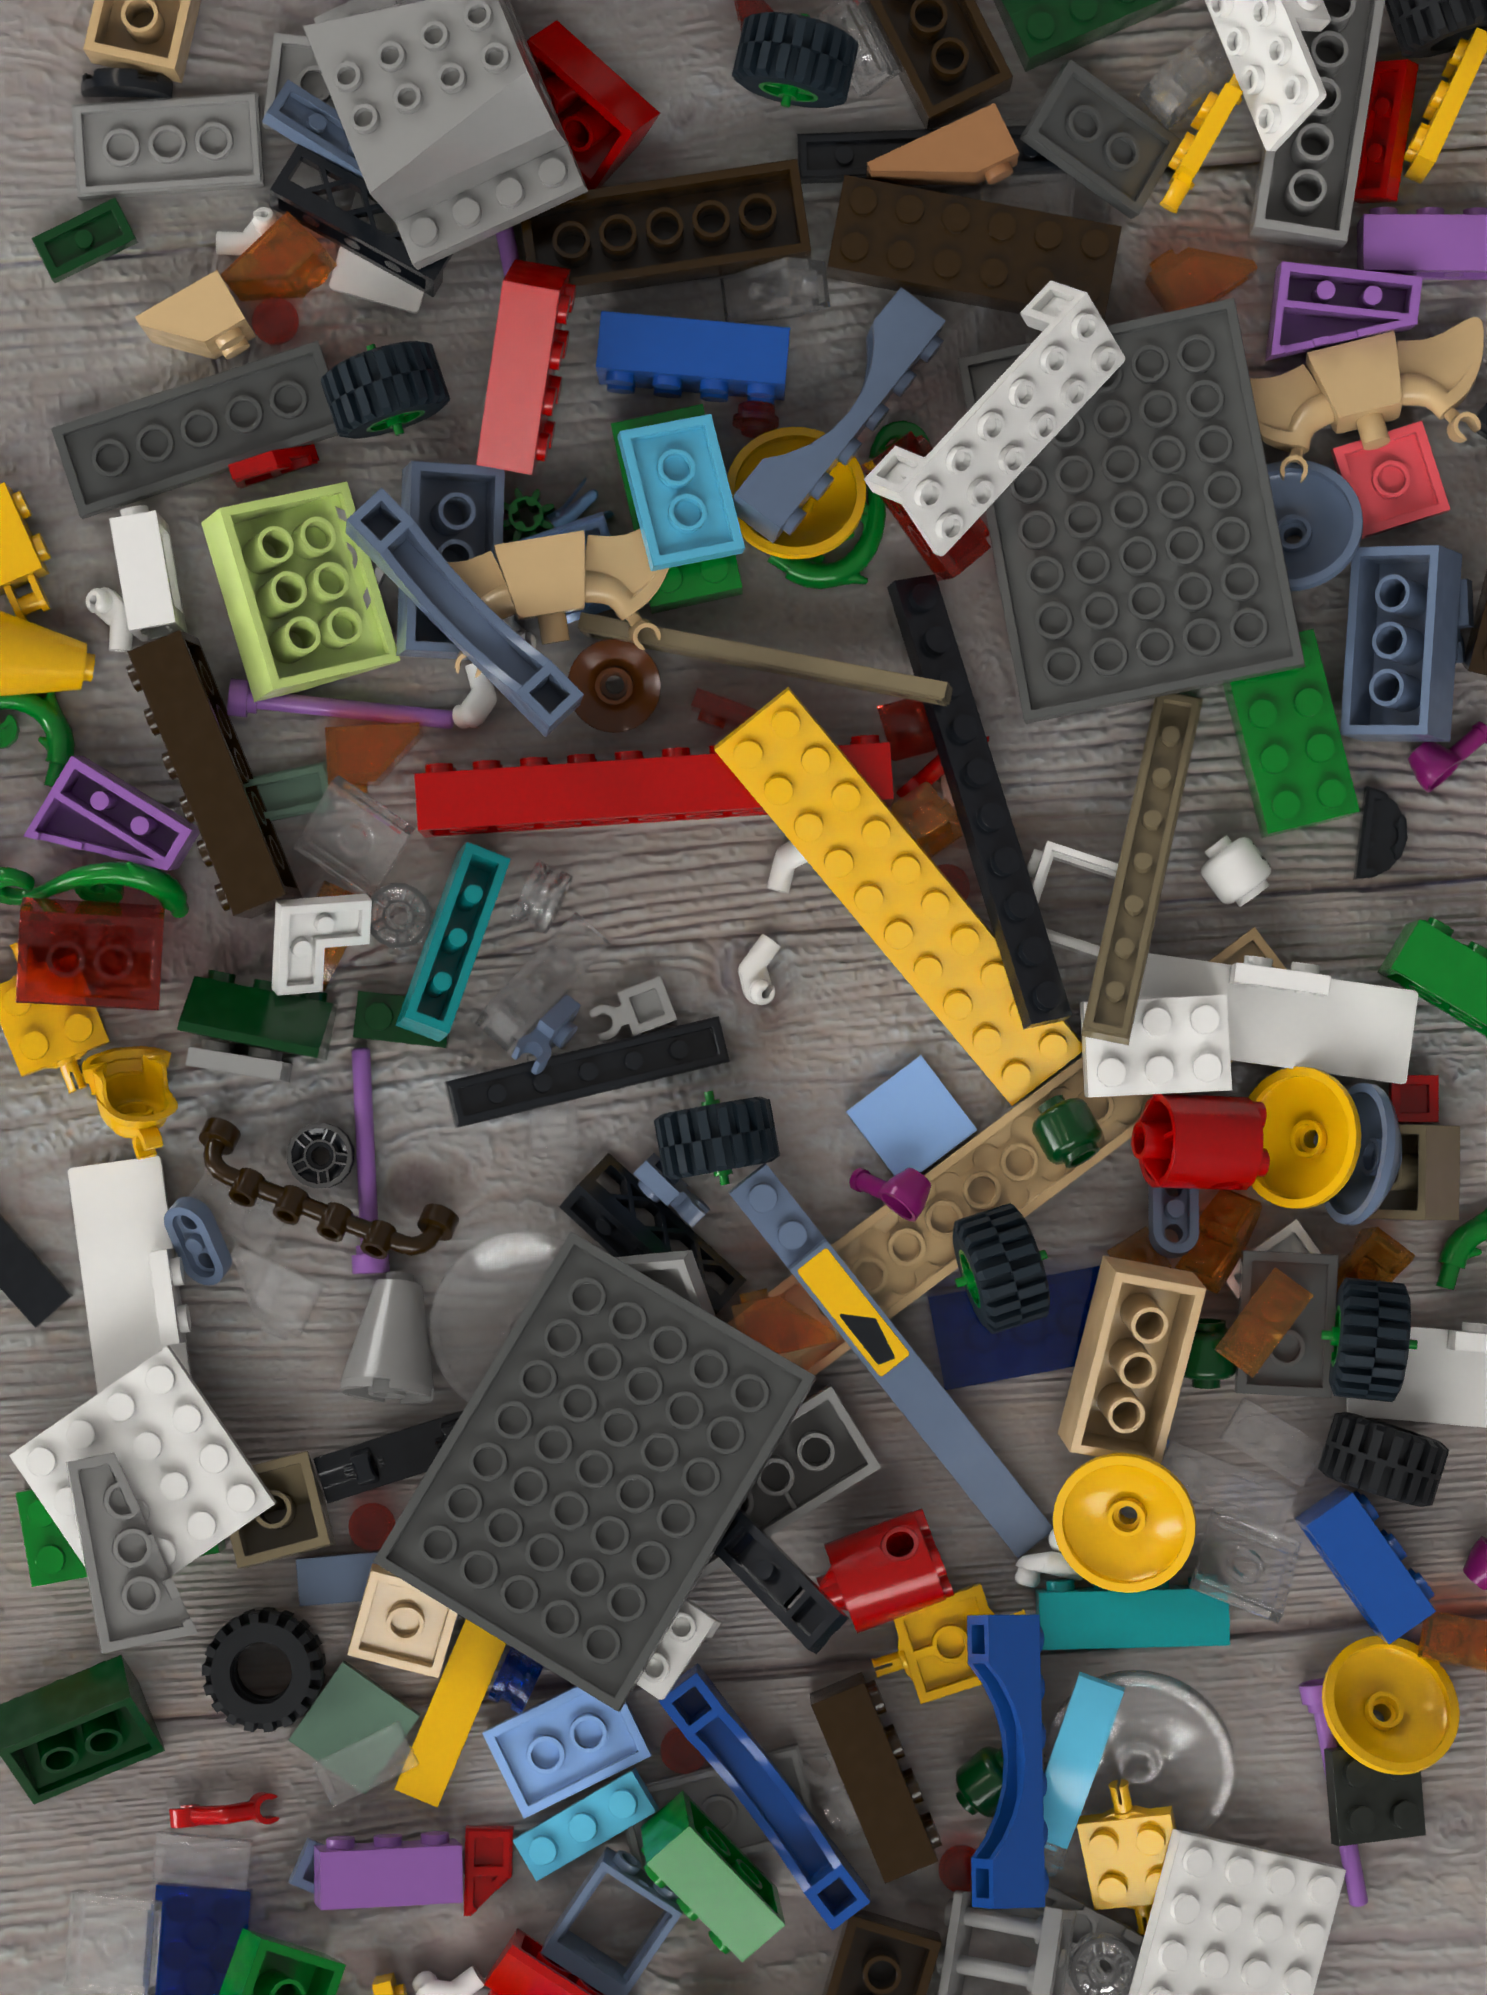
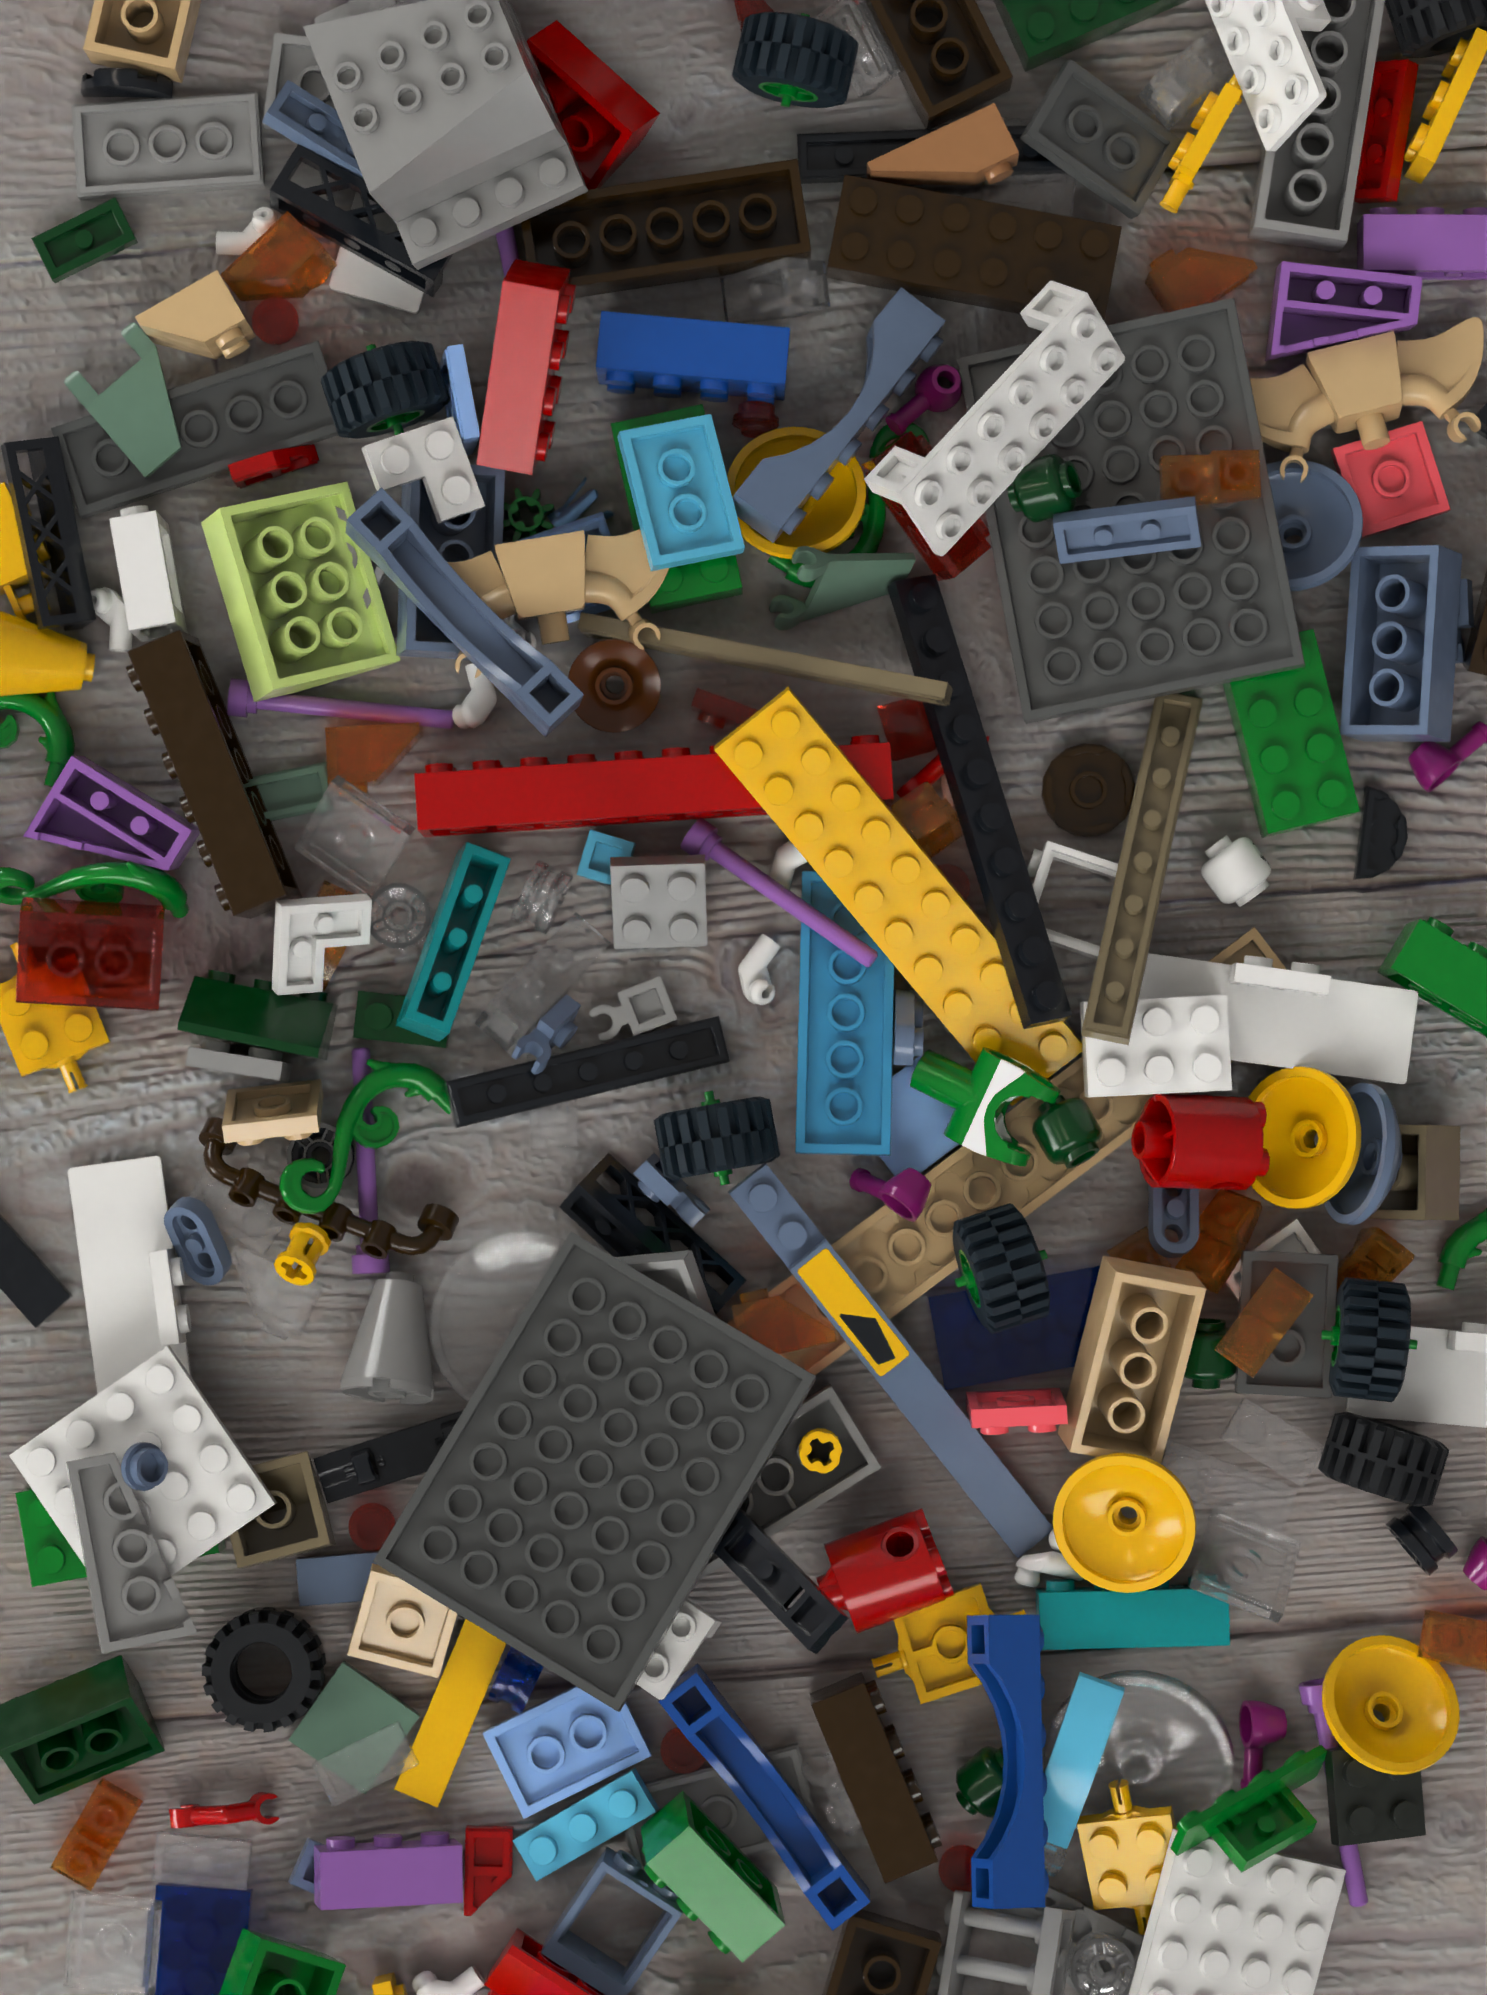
yellow helmet [81,1046,178,1160] -> none
blue brick [1294,1486,1436,1645] -> none
red plate [1389,1075,1439,1122] -> none
none -> black fence [1,436,96,631]
none -> clear orange slope [50,1778,143,1891]
none -> sand green flag [64,322,182,479]
none -> sand blue plate [121,1442,168,1491]
none -> tan plate [222,1079,324,1146]
none -> yellow bush [274,1222,331,1286]
none -> green plant [279,1059,451,1214]
none -> white plate [362,416,485,524]
none -> light blue tile [439,344,480,455]
none -> medium azure plate [577,830,636,886]
none -> light grey plate [610,854,708,949]
none -> medium lavender piece [680,818,878,967]
none -> sand green flag [769,546,916,631]
none -> dark azure plate [795,871,895,1156]
none -> yellow bush [799,1428,842,1474]
none -> magenta bar [885,364,963,436]
none -> sand blue plate [893,989,924,1066]
none -> green connector [910,1047,1061,1166]
none -> coral plate [966,1388,1068,1435]
none -> dark green head [1007,454,1082,523]
none -> dark brown tile [1041,743,1135,837]
none -> sand blue plate [1053,496,1201,564]
none -> clear orange slope [1159,450,1261,505]
none -> green bracket [1171,1745,1328,1873]
none -> magenta bar [1239,1700,1287,1789]
none -> black wheel [1386,1505,1458,1576]

